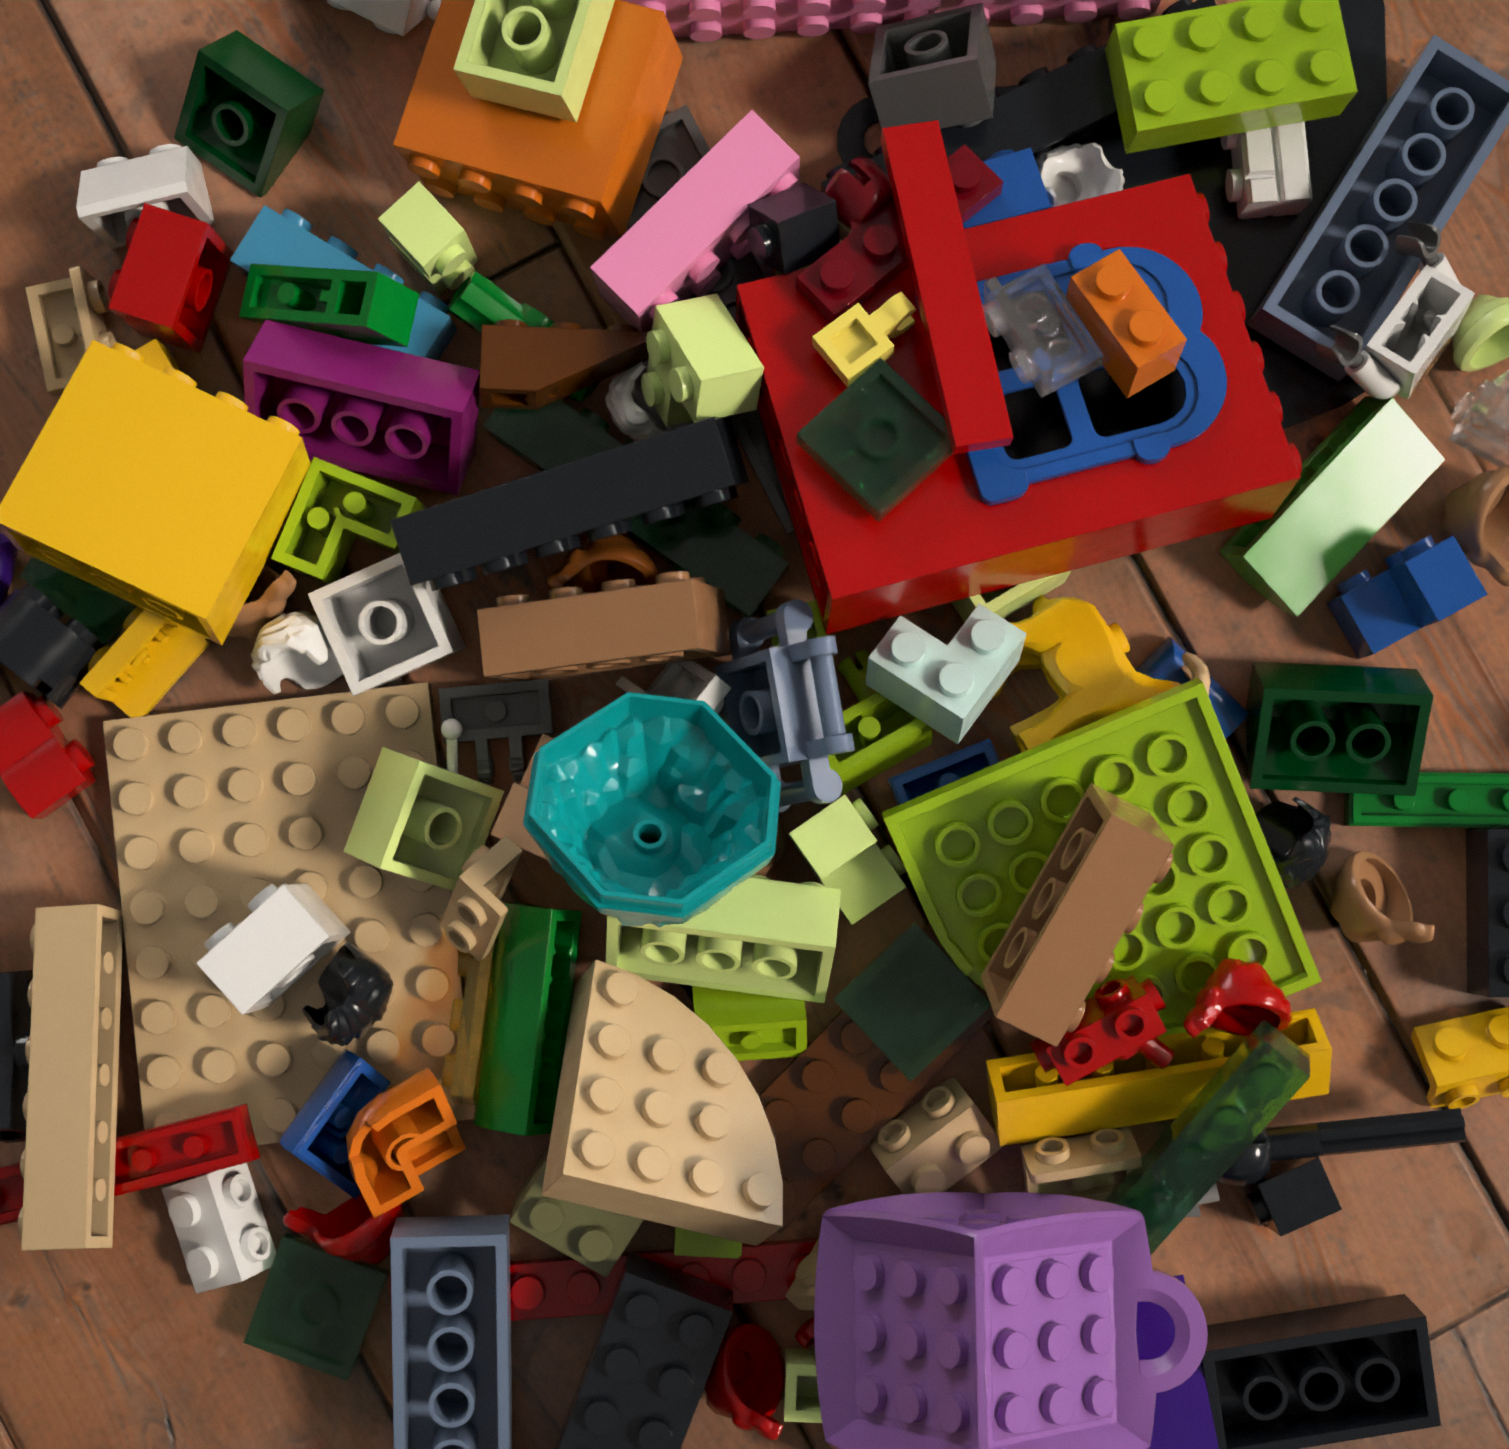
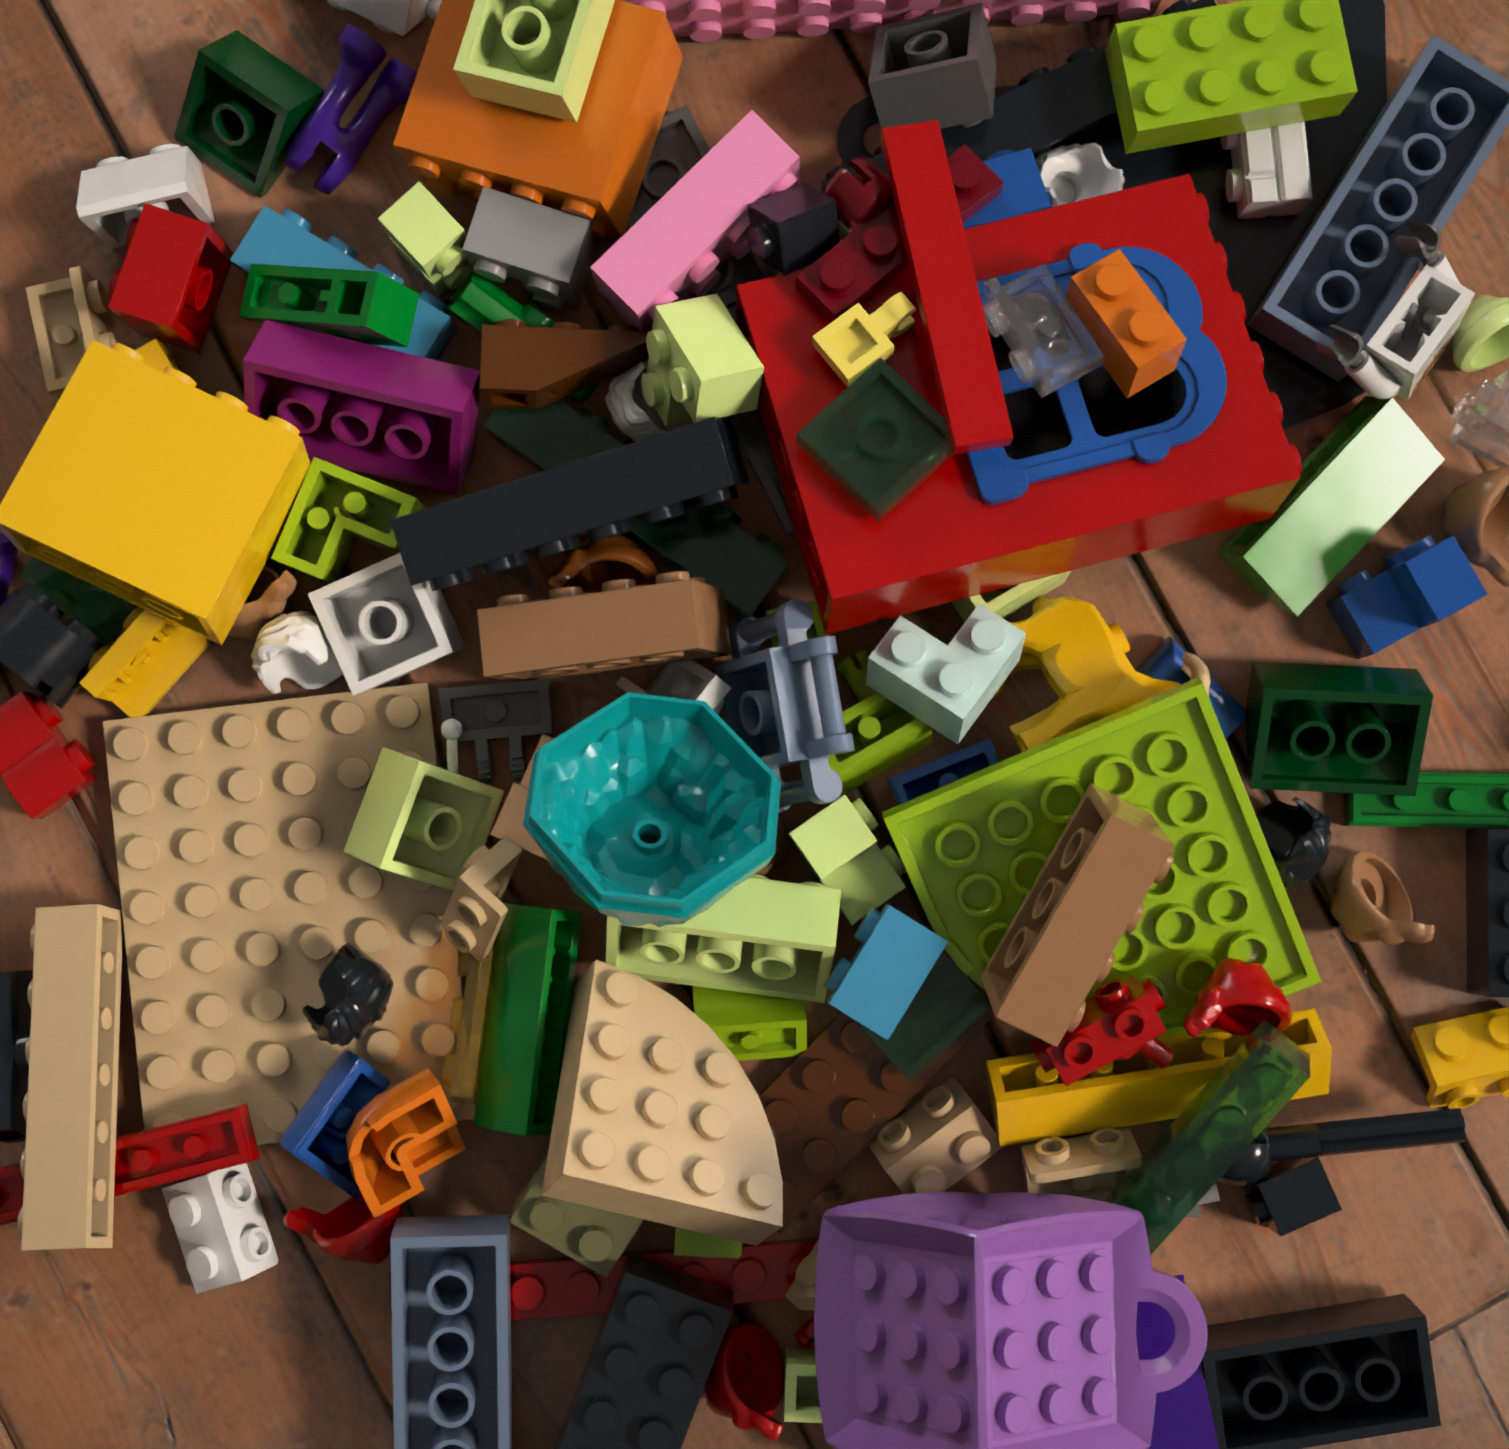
white brick [196,883,351,1015] -> none
clear green plate [243,1233,390,1381] -> none
none -> dark purple piece [284,24,417,195]
none -> light grey brick [462,186,598,313]
none -> dark azure brick [824,904,948,1040]

